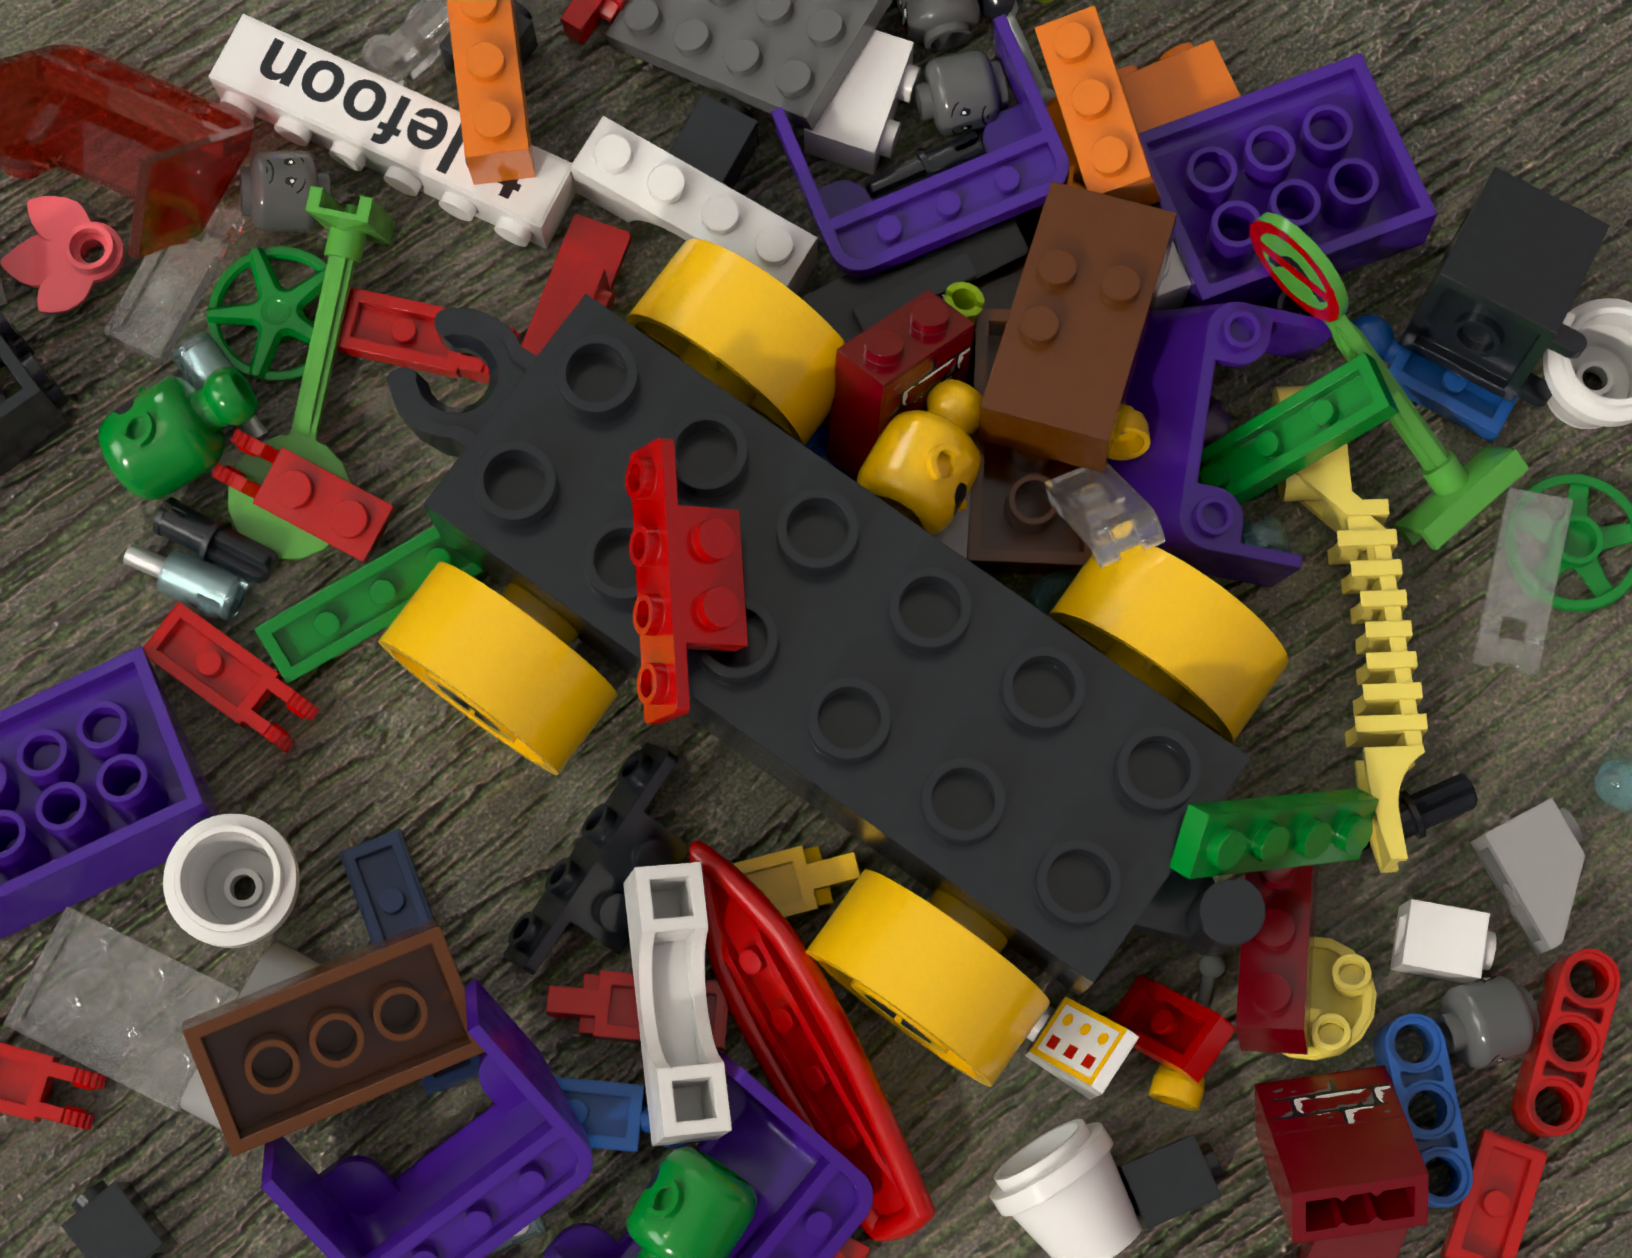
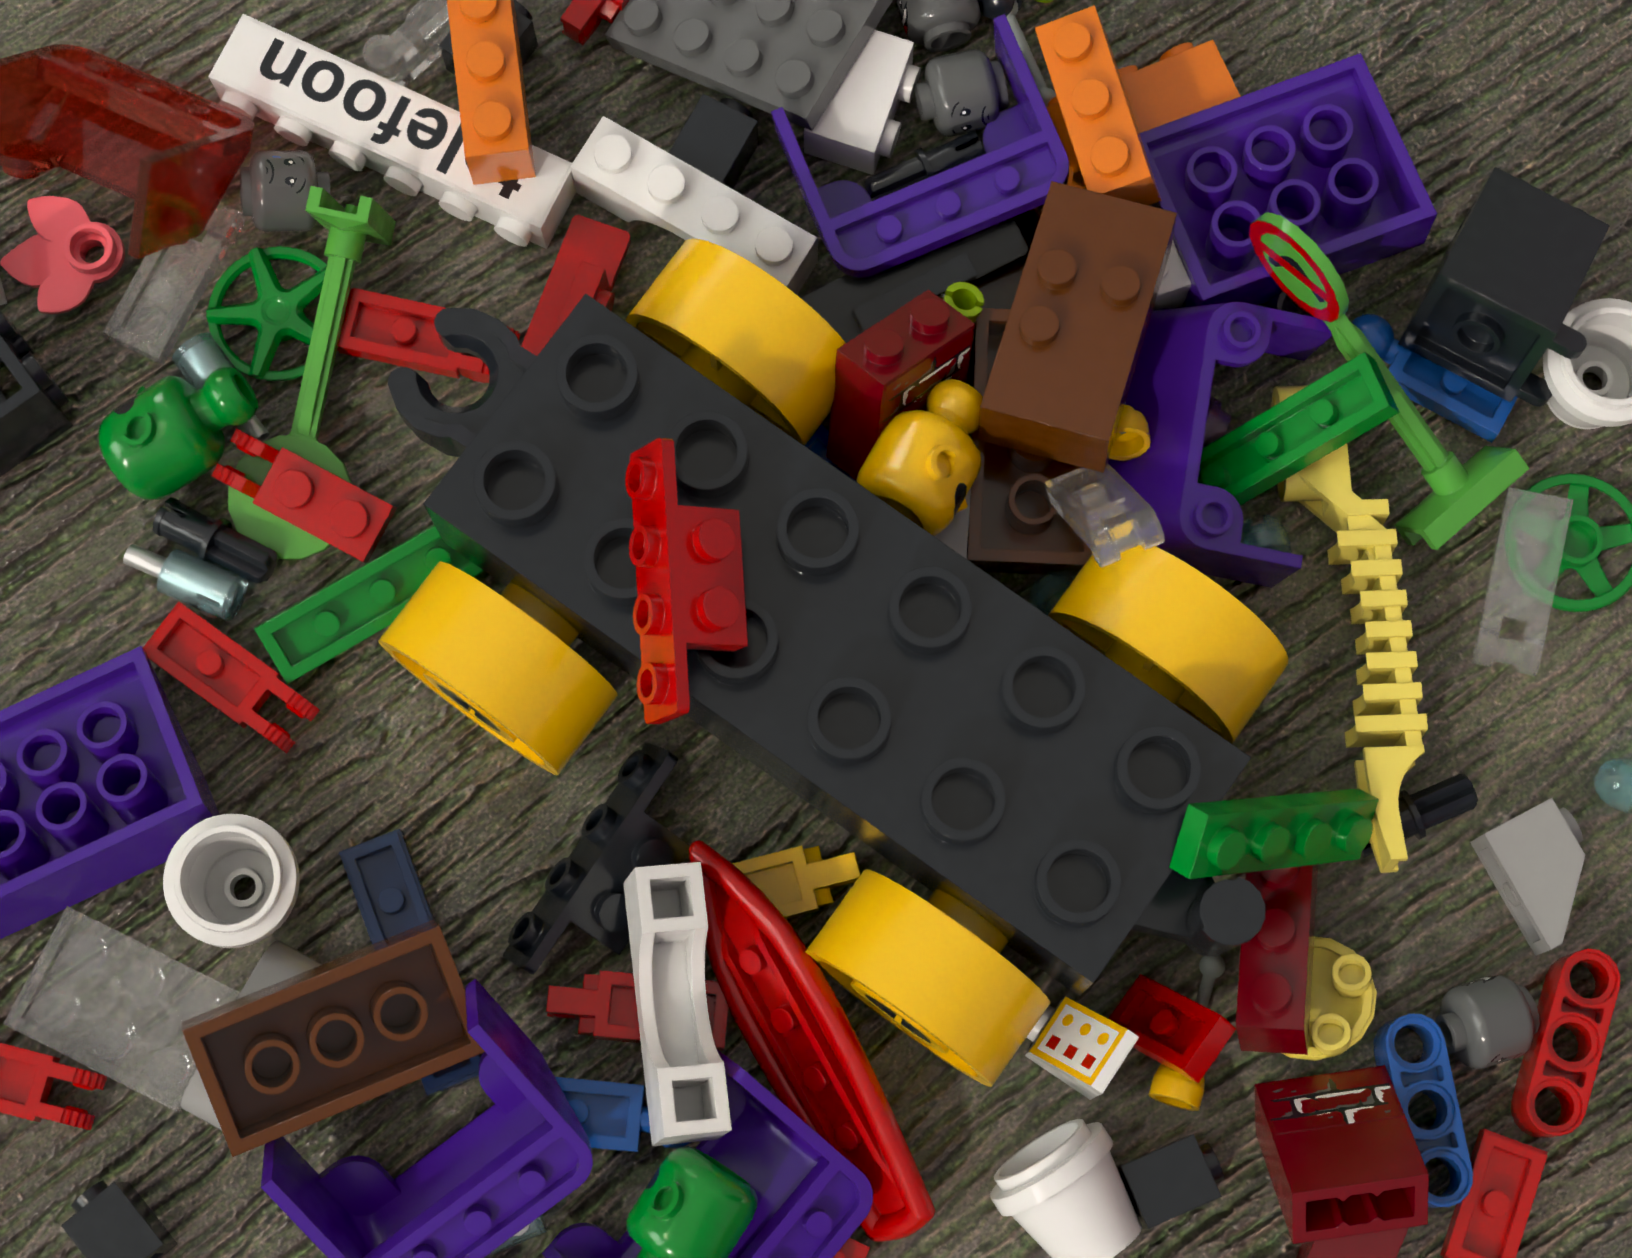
white brick [1390,899,1496,983] -> none

